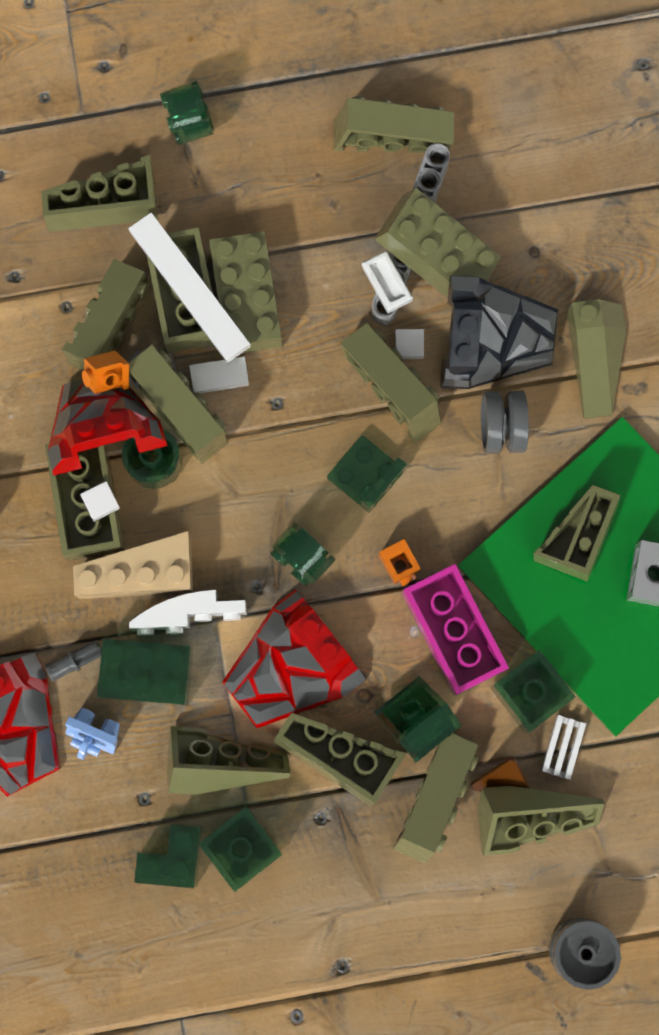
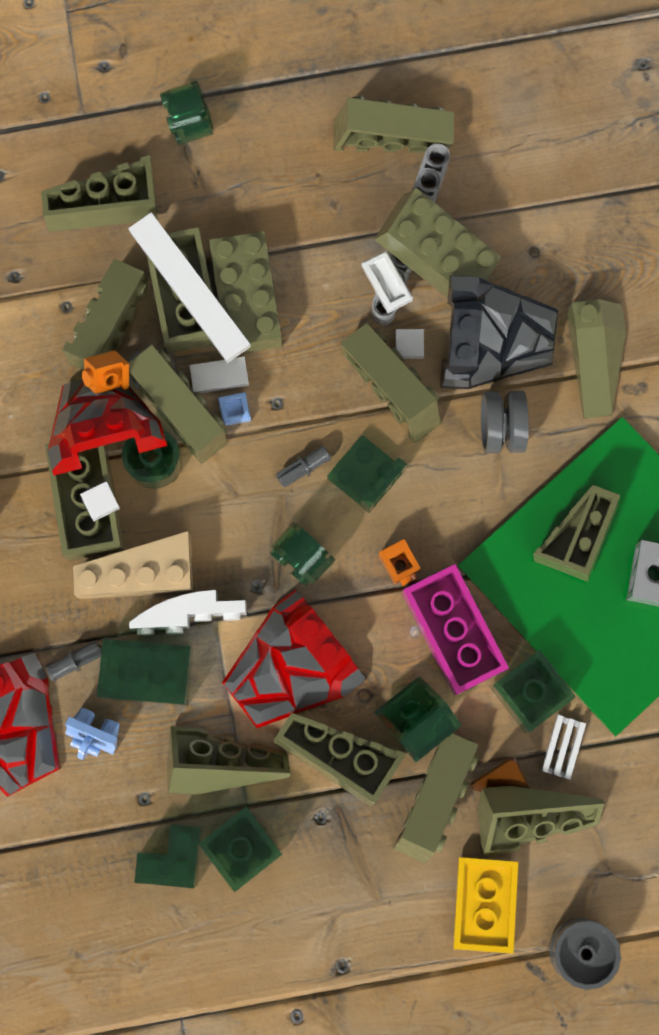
none -> light blue tile [218,392,251,426]
none -> dark grey axle [276,445,331,487]
none -> yellow plate [453,857,518,954]

